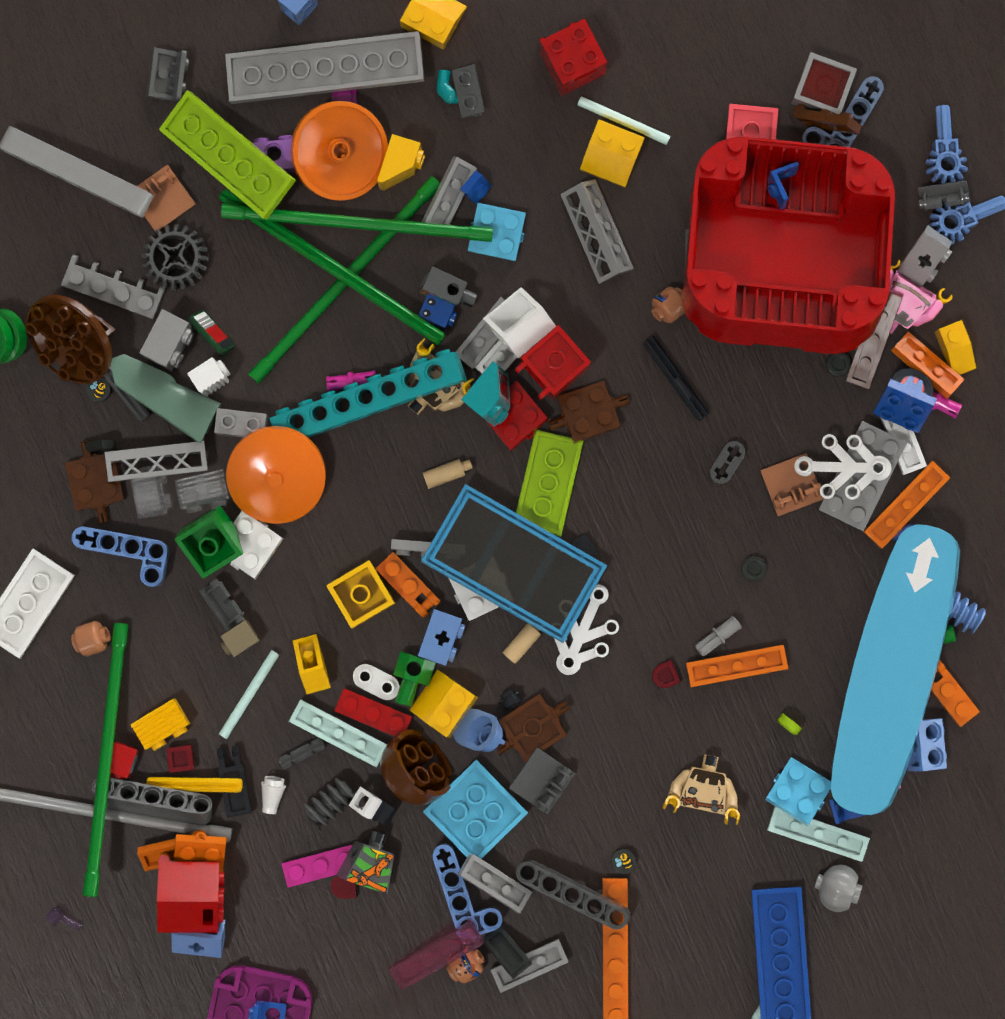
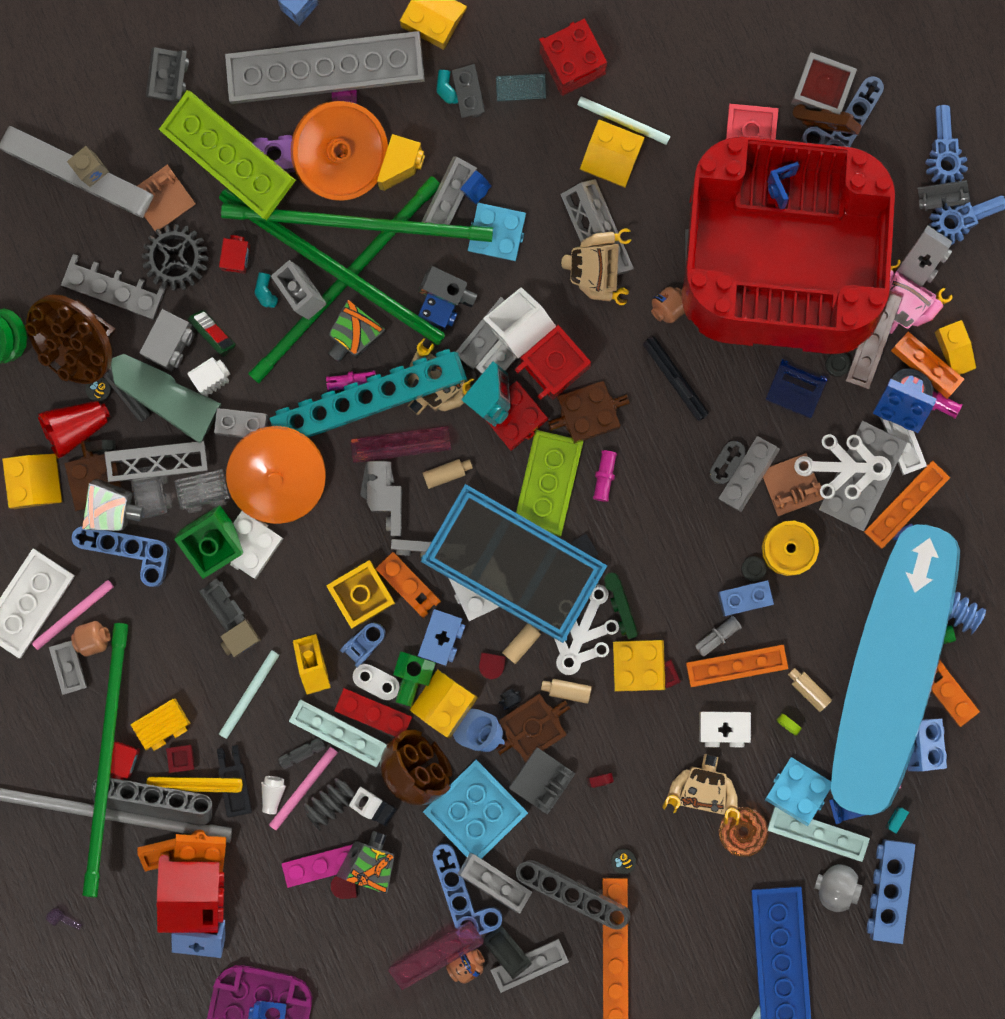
none -> yellow slope [2,454,63,509]
none -> bright pink piece [32,580,114,650]
none -> red cone [38,401,110,459]
none -> light grey plate [49,641,88,695]
none -> dark tan brick [67,146,109,187]
none -> torso [82,479,144,531]
none -> red brick [219,235,250,274]
none -> teal arm [254,272,278,308]
none -> bright pink piece [269,747,338,831]
none -> light grey brick [271,260,327,320]
none -> torso [327,300,386,363]
none -> medium blue piece [340,622,386,668]
none -> clear pink plate [351,426,451,463]
none -> light grey plate [360,461,402,537]
none -> dark red tile [479,653,506,679]
none -> clear light blue tile [496,74,546,101]
none -> tan cylinder [541,679,592,704]
none -> tan torso [561,228,632,305]
none -> dark red tile [587,773,614,788]
none -> dark pink pin [593,450,617,502]
none -> dark green hinge [604,572,639,639]
none -> yellow plate [613,640,665,691]
none -> white brick [699,712,751,747]
none -> medium blue brick [717,580,774,616]
none -> light grey plate [718,436,780,512]
none -> clear orange dish [719,807,768,857]
none -> yellow wheel [761,521,819,576]
none -> clear blue plate [765,359,828,419]
none -> tan cylinder [788,668,832,712]
none -> medium blue brick [867,839,915,944]
none -> teal tile [886,806,909,834]

